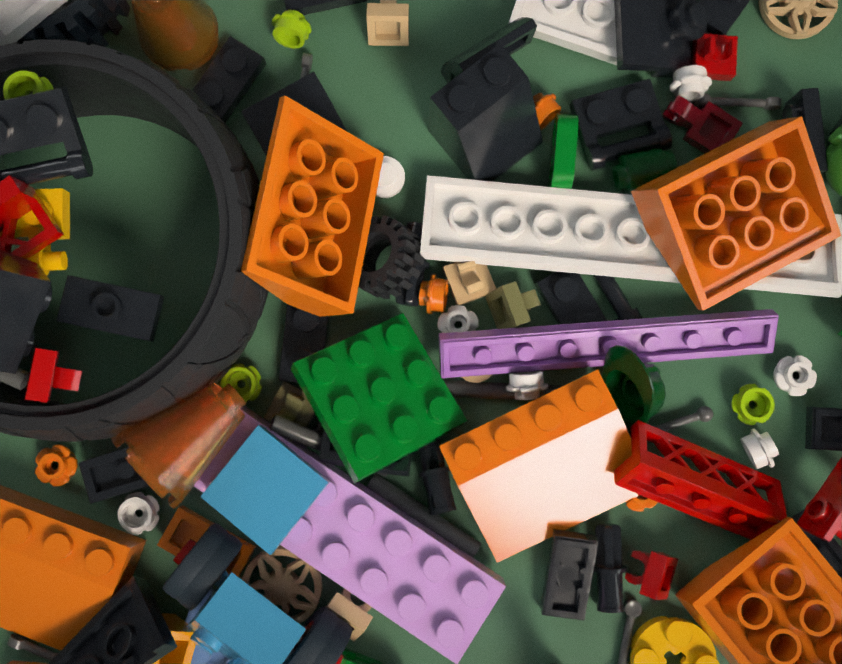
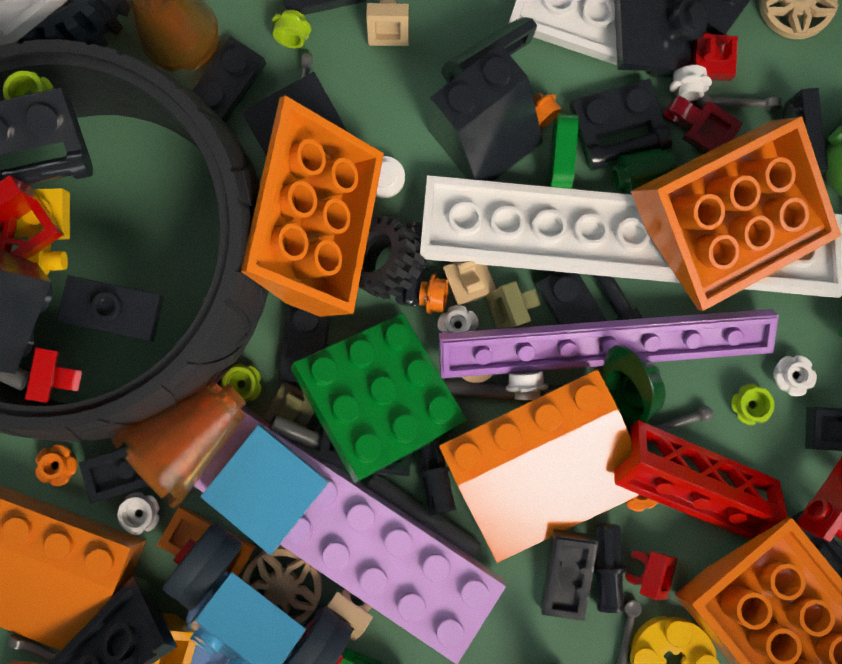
white plate [740,428,779,469] -> none

